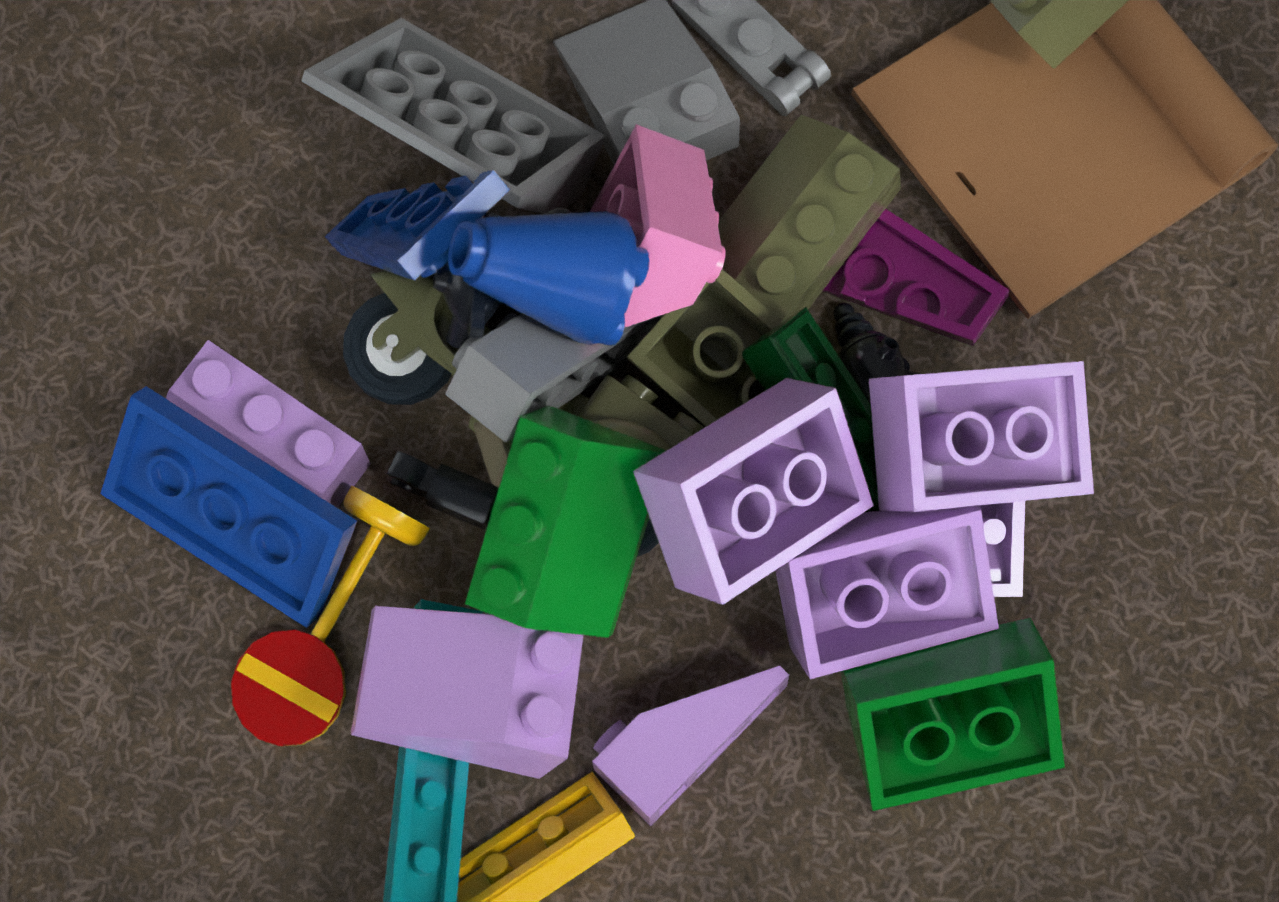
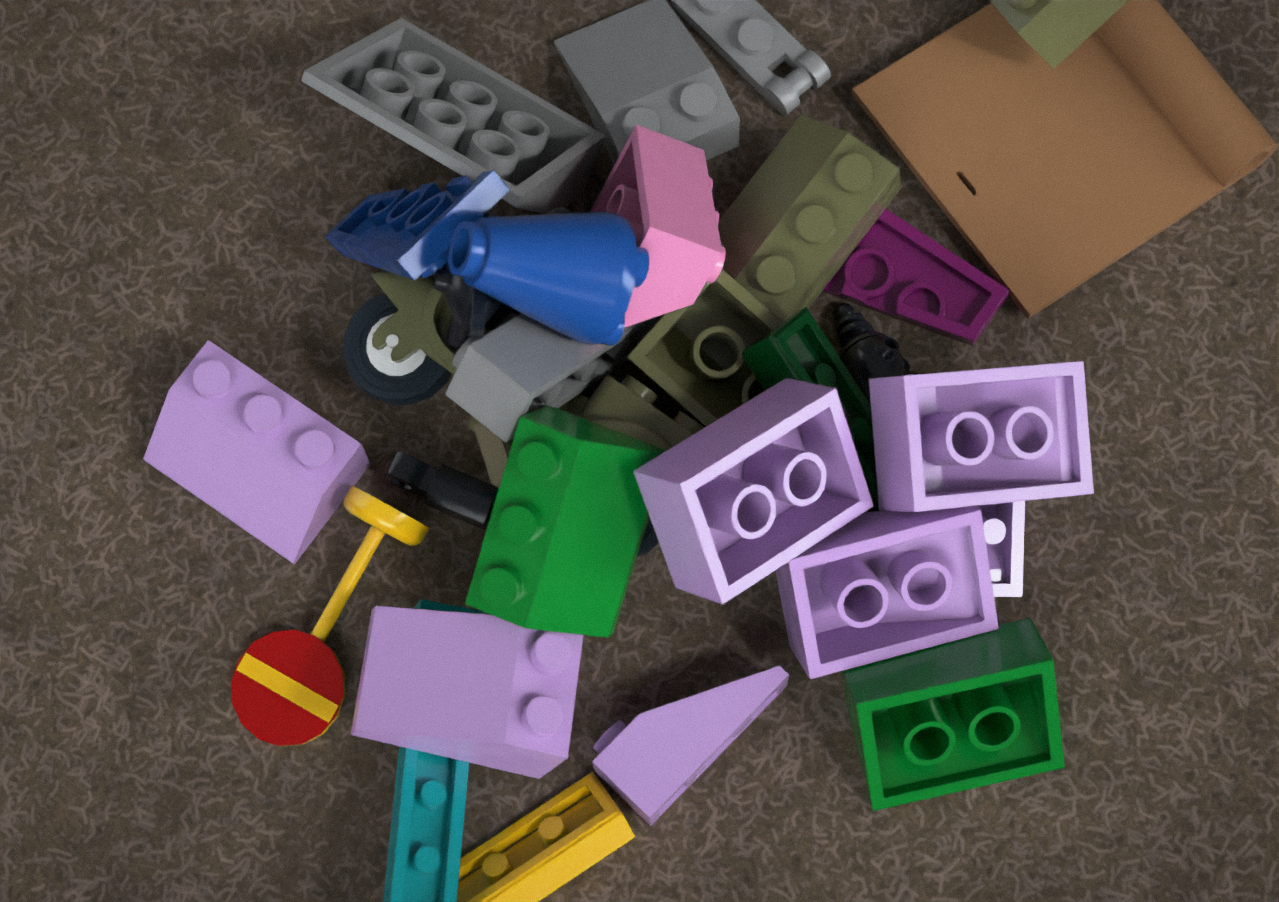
blue plate [100,386,357,628] -> none

